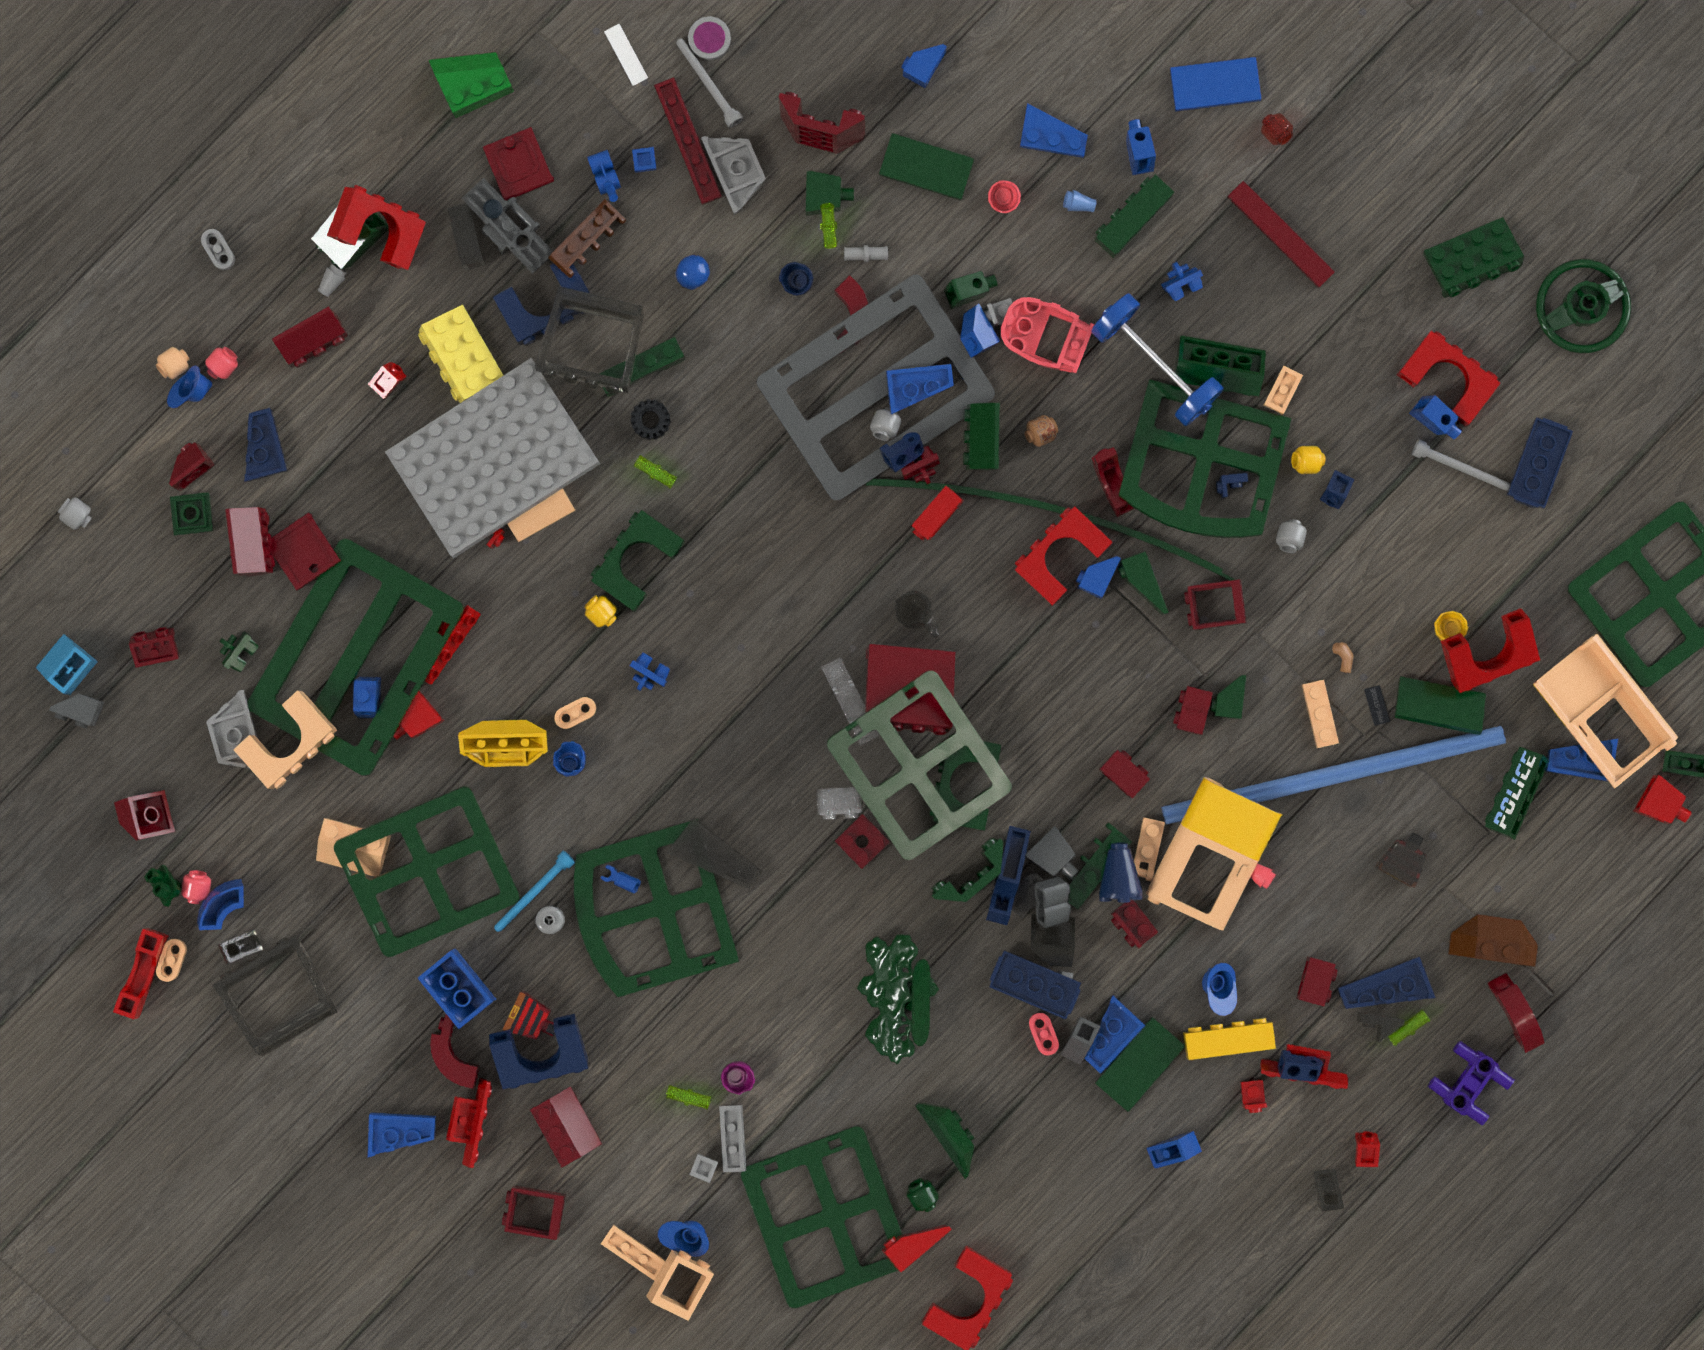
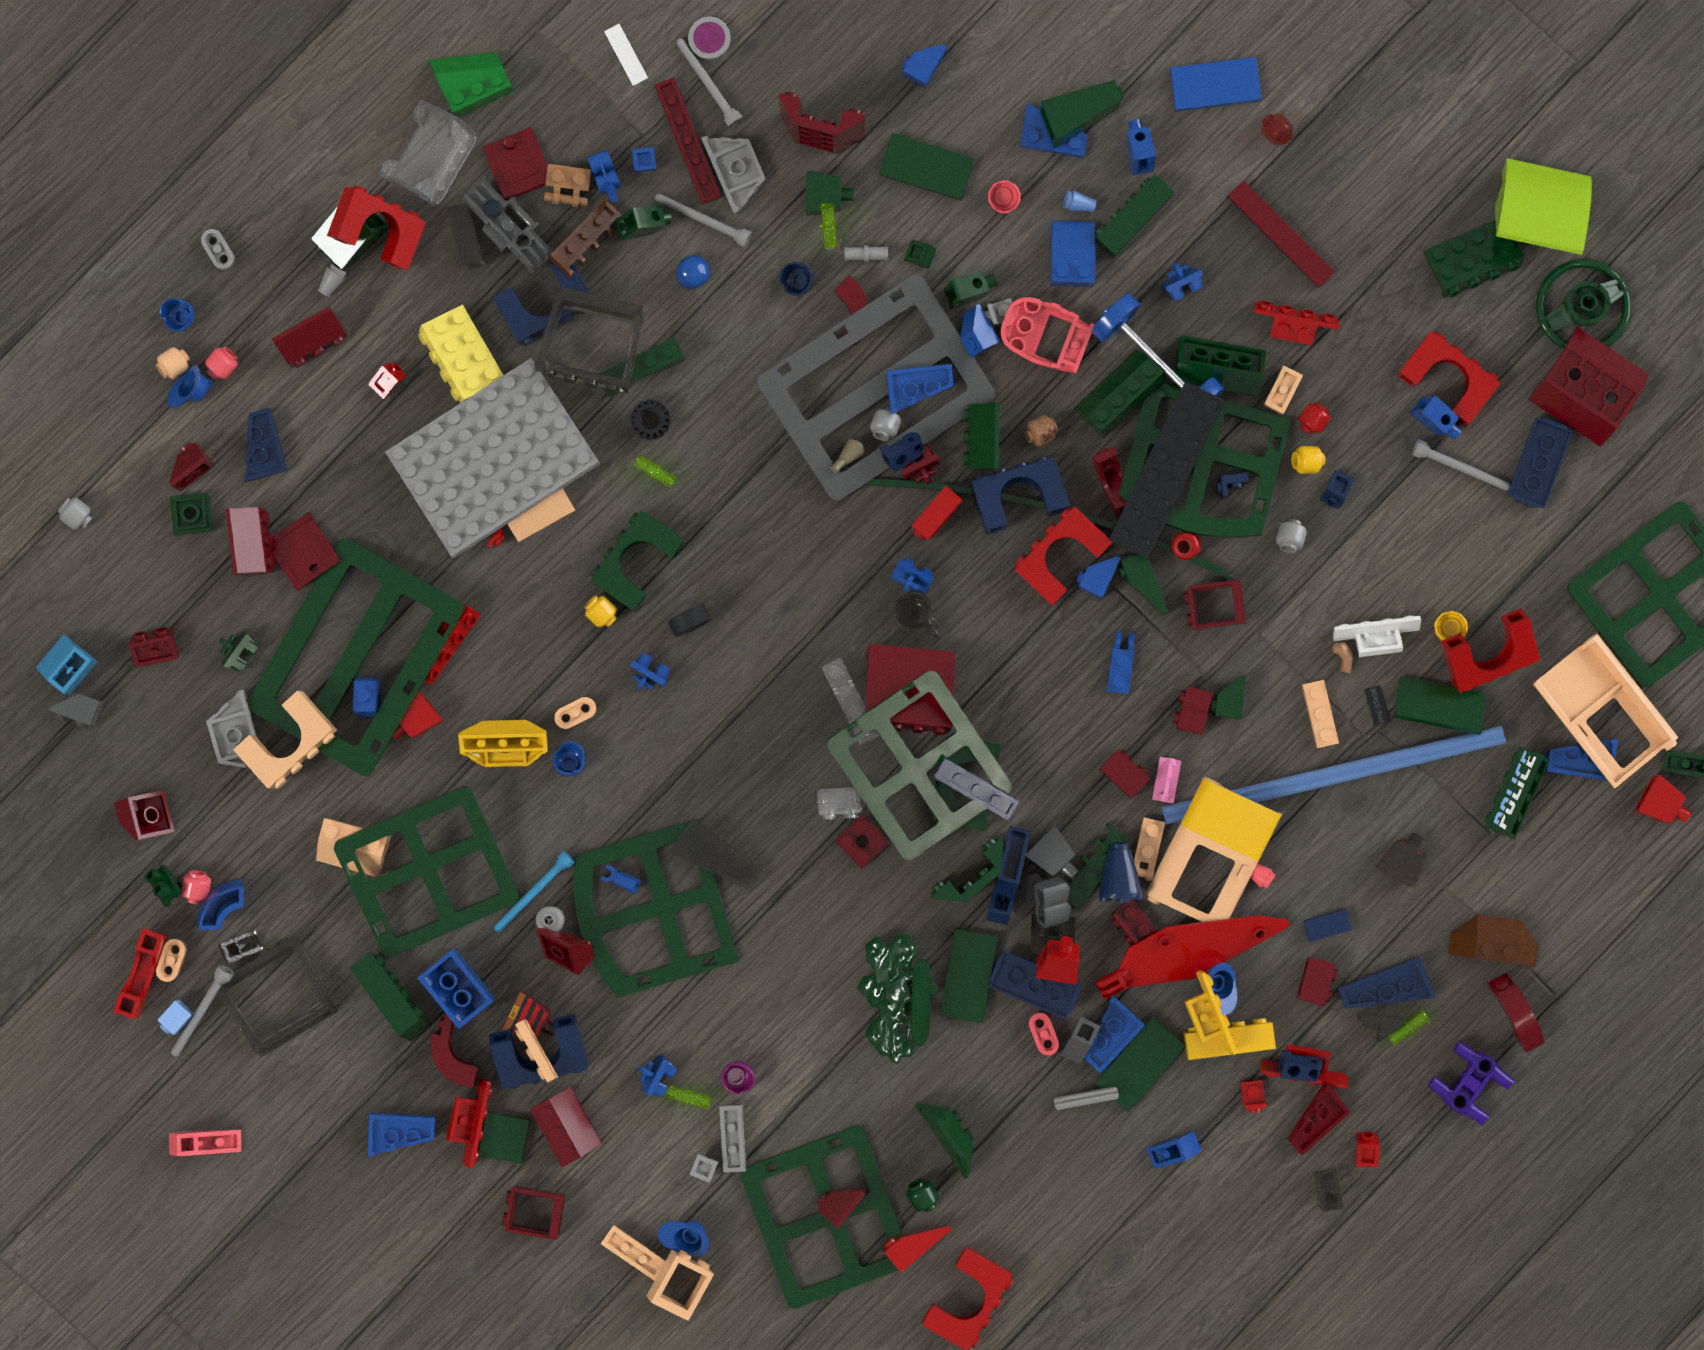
none -> light blue brick [158,1000,194,1035]
none -> blue hair [159,298,194,332]
none -> coral slope [169,1129,241,1156]
none -> light grey piece [171,965,234,1057]
none -> dark green wedge [350,952,432,1042]
none -> clear windscreen [378,100,476,206]
none -> dark green tile [478,1111,530,1164]
none -> light nougat plate [515,1019,558,1083]
none -> dark red slope [536,928,595,975]
none -> medium nougat plate [544,164,591,207]
none -> dark green torso [616,205,672,241]
none -> blue hips [638,1054,677,1097]
none -> light grey piece [655,194,752,248]
none -> black tyre [668,604,712,637]
none -> dark red slope [817,1186,865,1229]
none -> dark tan cone [830,439,864,473]
none -> blue hips [890,558,934,596]
none -> dark green slope [904,240,936,269]
none -> plate [933,757,1019,820]
none -> dark green tile [940,929,998,1023]
none -> dark blue arch [970,457,1070,535]
none -> red torso [1035,936,1079,985]
none -> dark green slope [1039,80,1123,148]
none -> blue slope [1050,221,1095,287]
none -> light grey axle [1054,1086,1119,1110]
none -> dark green slope [1073,350,1166,439]
none -> red wing [1095,915,1289,1000]
none -> blue hinge [1107,631,1135,694]
none -> black plate [1109,381,1226,559]
none -> bright pink hinge [1152,757,1181,804]
none -> red head [1171,531,1202,560]
none -> yellow bracket [1184,971,1238,1055]
none -> red bracket [1253,300,1340,346]
none -> dark red wing [1287,1082,1351,1156]
none -> red head [1298,402,1331,435]
none -> dark blue tile [1303,909,1352,942]
none -> white bracket [1333,615,1421,657]
none -> lime slope [1495,158,1592,255]
none -> dark red slope [1527,326,1649,447]

